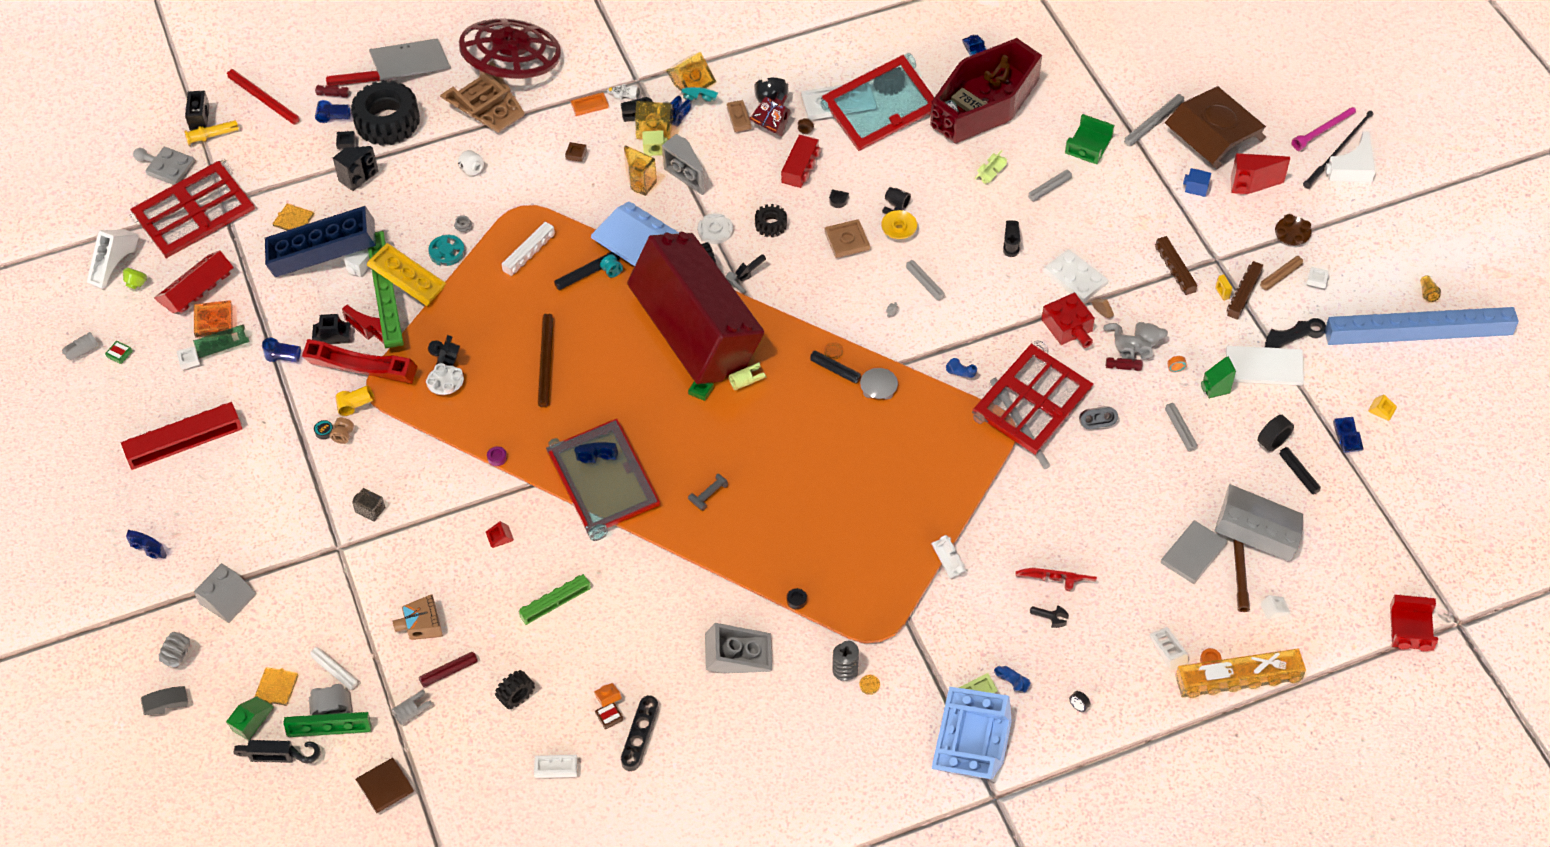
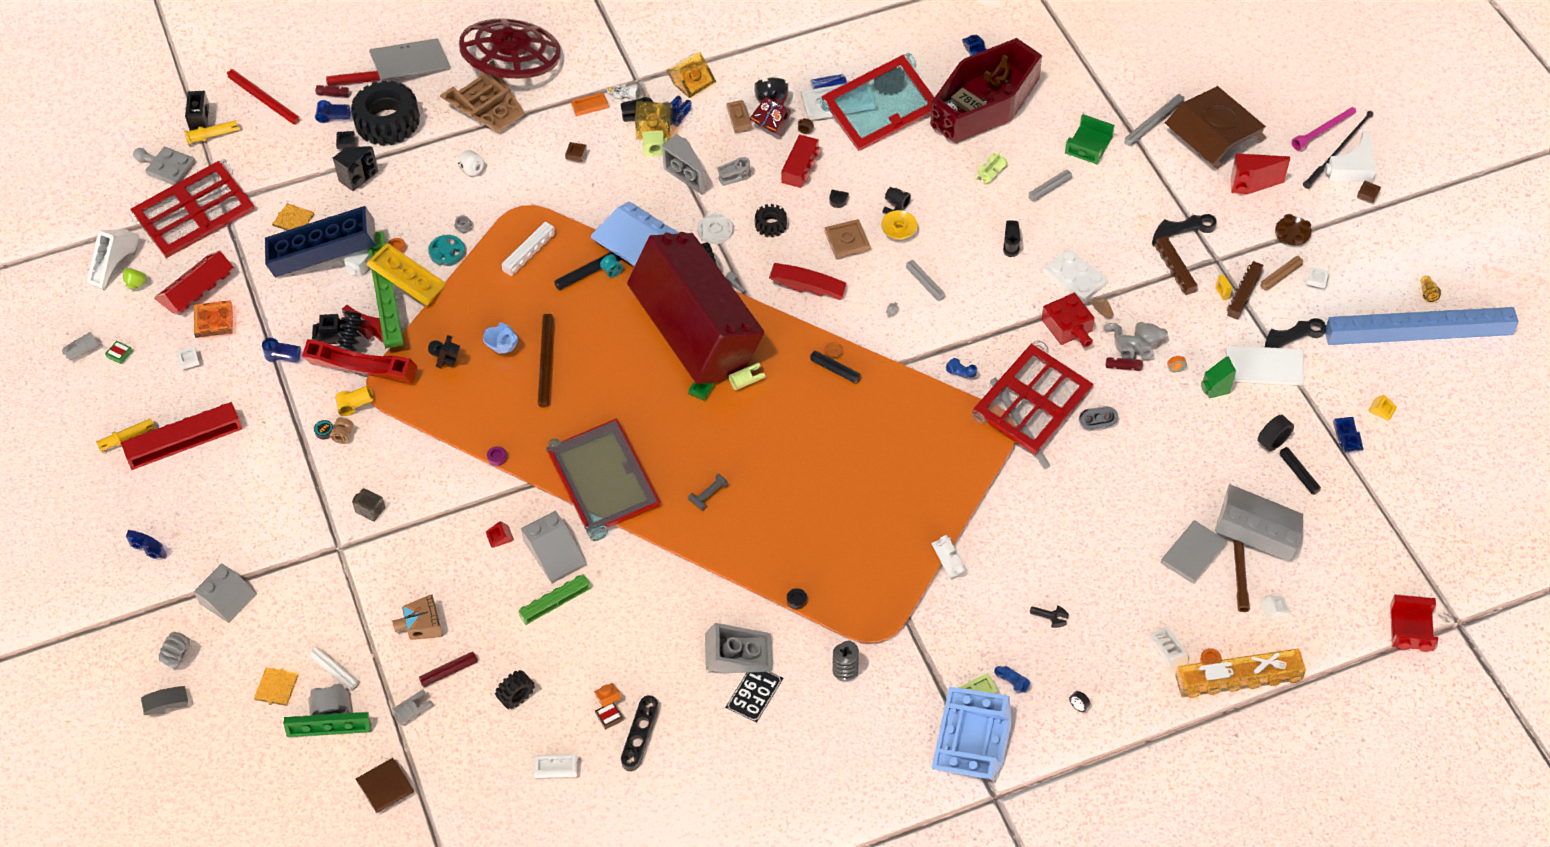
clear green plate [193,324,250,358] -> none
green slope [226,696,274,740] -> none
black piece [233,740,321,764] -> none
white dish [426,363,464,395] -> none
clear blue slope [574,442,618,463] -> none
clear yellow slope [623,145,657,196] -> none
teal slope [681,87,718,102] -> none
black bar [735,254,766,281] -> none
clear yellow piece [859,675,880,695] -> none
light grey dish [860,368,898,399] -> none
red piece [1015,568,1097,591] -> none
light grey axle [1165,403,1198,452] -> none
blue brick [1183,168,1212,197] -> none
none -> yellow pin [96,418,155,452]
none -> black piece [335,310,366,351]
none -> orange tile [388,238,406,253]
none -> light blue hair [483,323,518,354]
none -> light grey slope [521,510,587,583]
none -> light grey piece [718,157,751,186]
none -> black sticker [725,672,784,723]
none -> red slope [769,263,847,300]
none -> clear blue plate [810,74,847,89]
none -> black piece [1152,214,1217,246]
none -> reddish brown plate [1357,180,1381,203]

